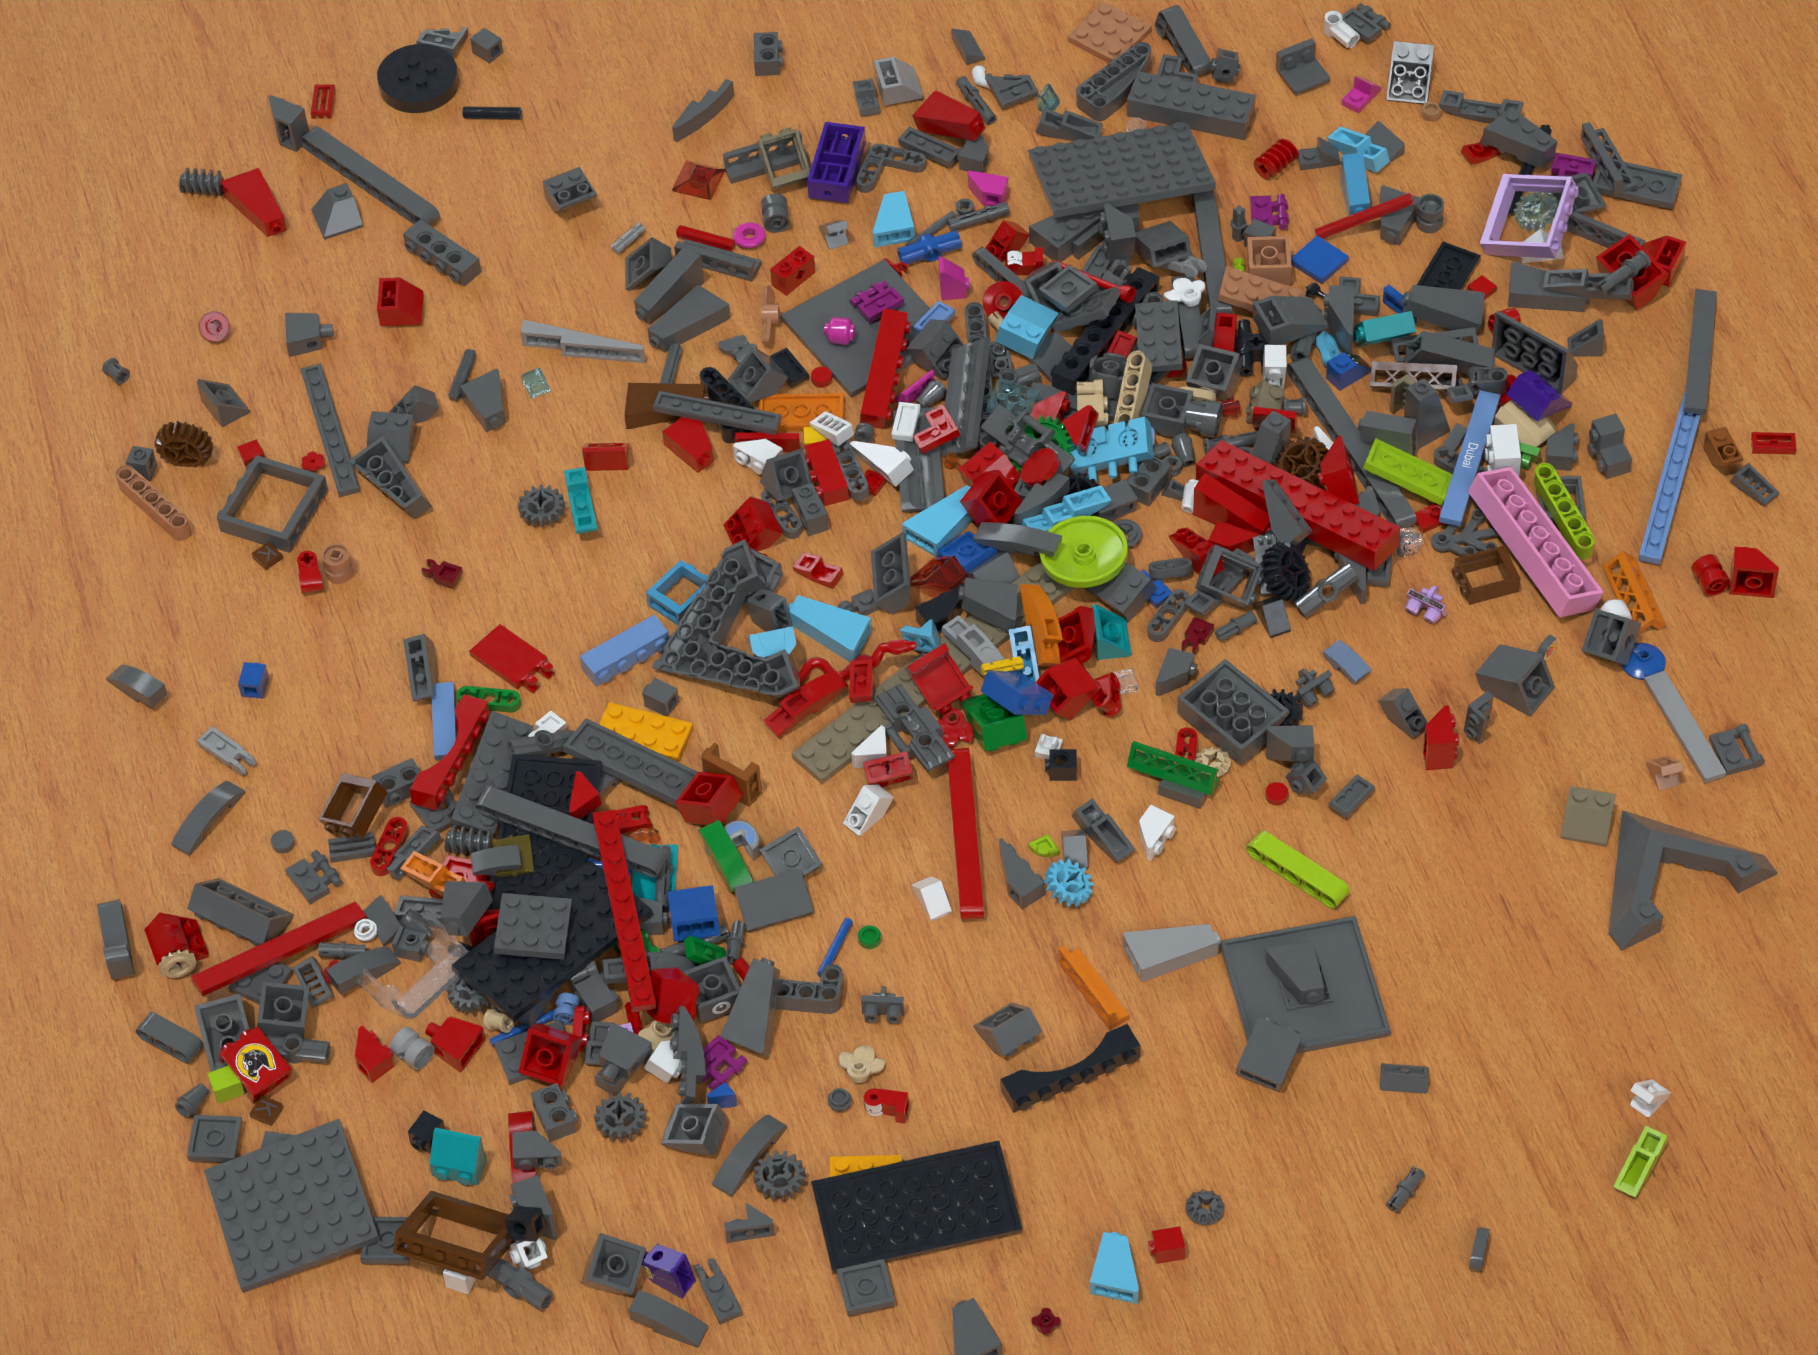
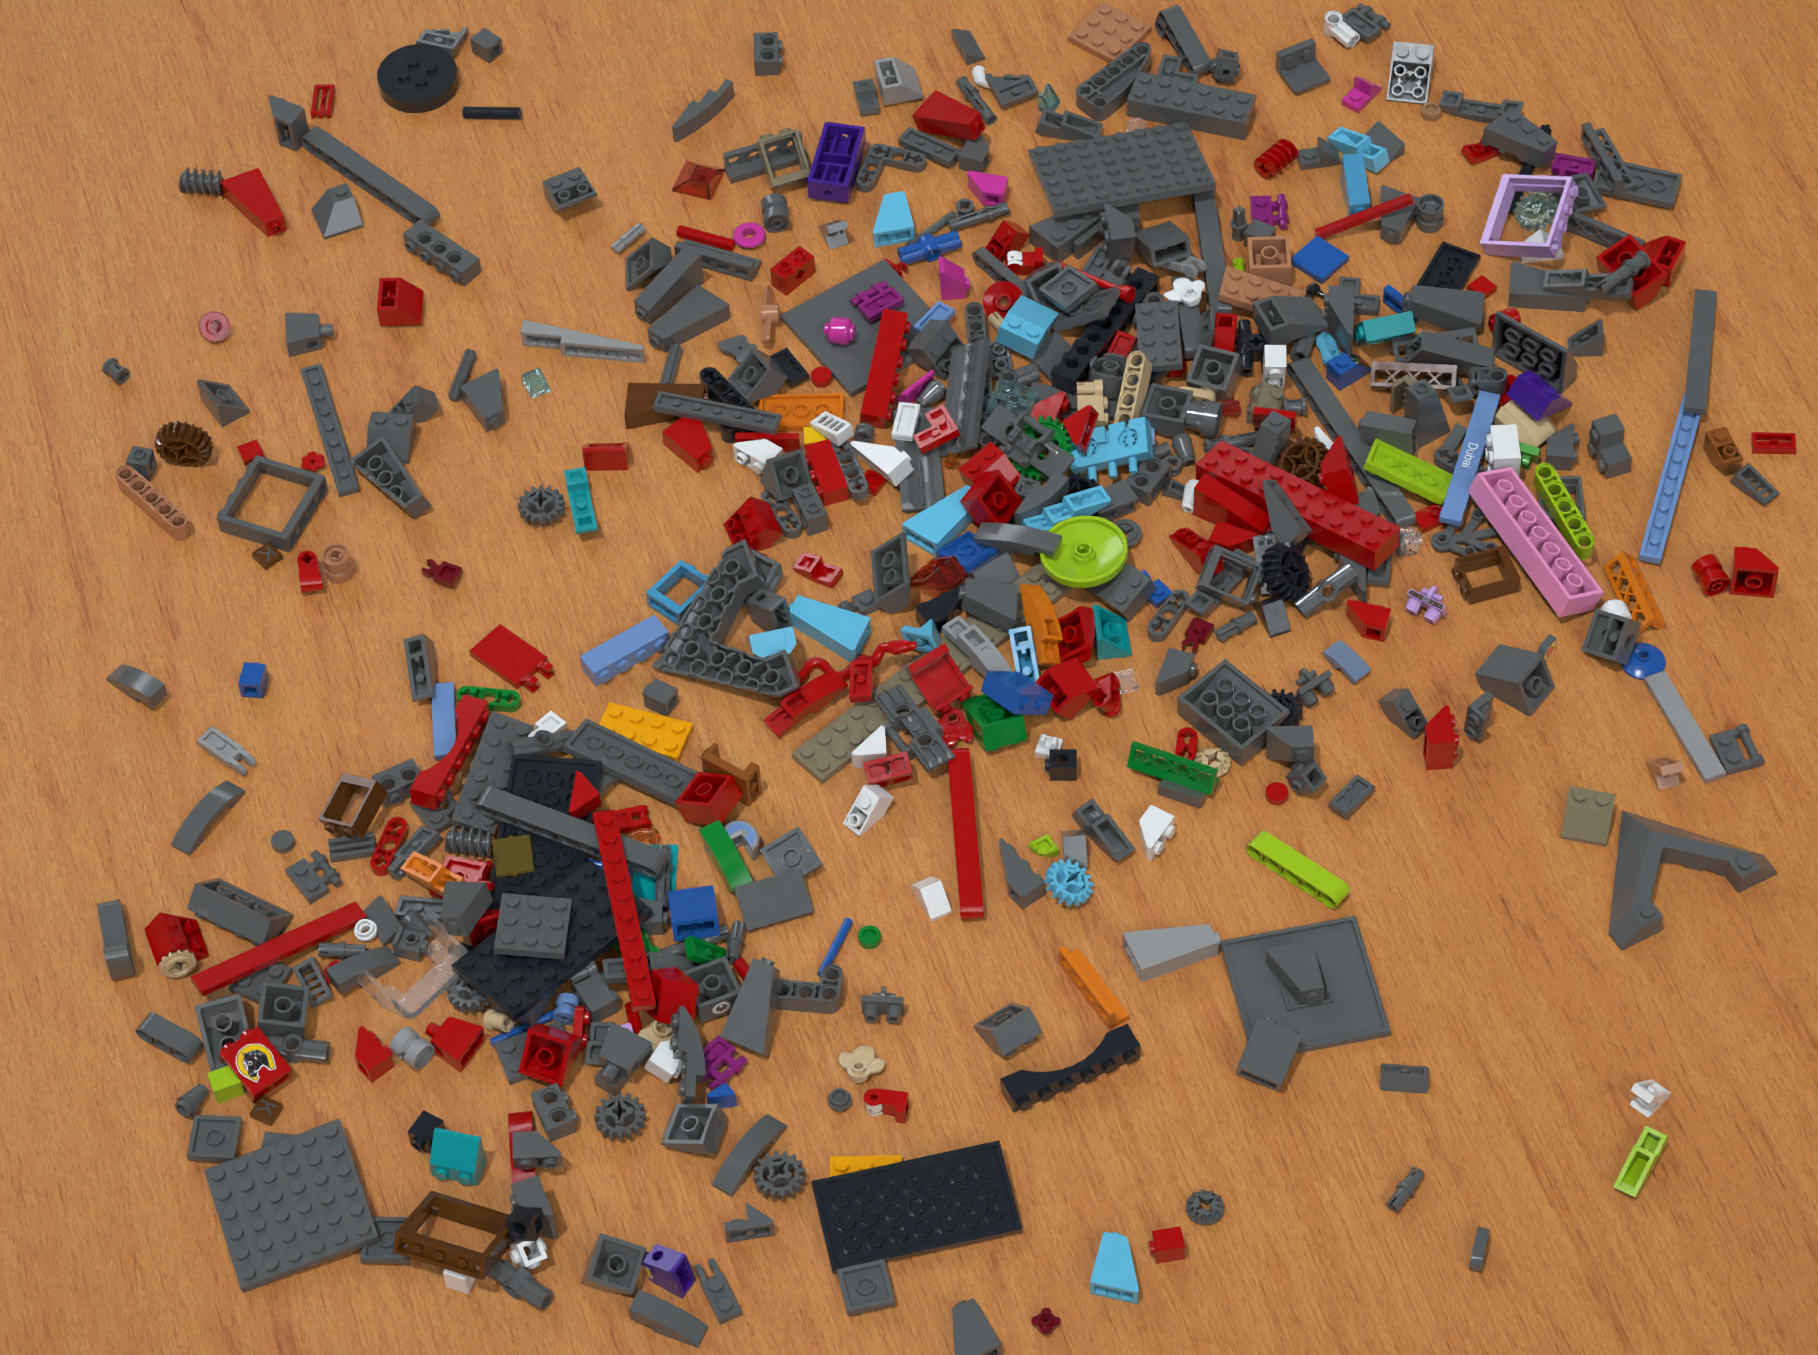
dark grey slope [470,845,521,875] -> none
yellow axle [981,657,1024,677] -> none
red tile [1020,448,1059,487] -> none
dark grey plate [1148,558,1193,580] -> none
none -> red slope [1346,599,1391,642]

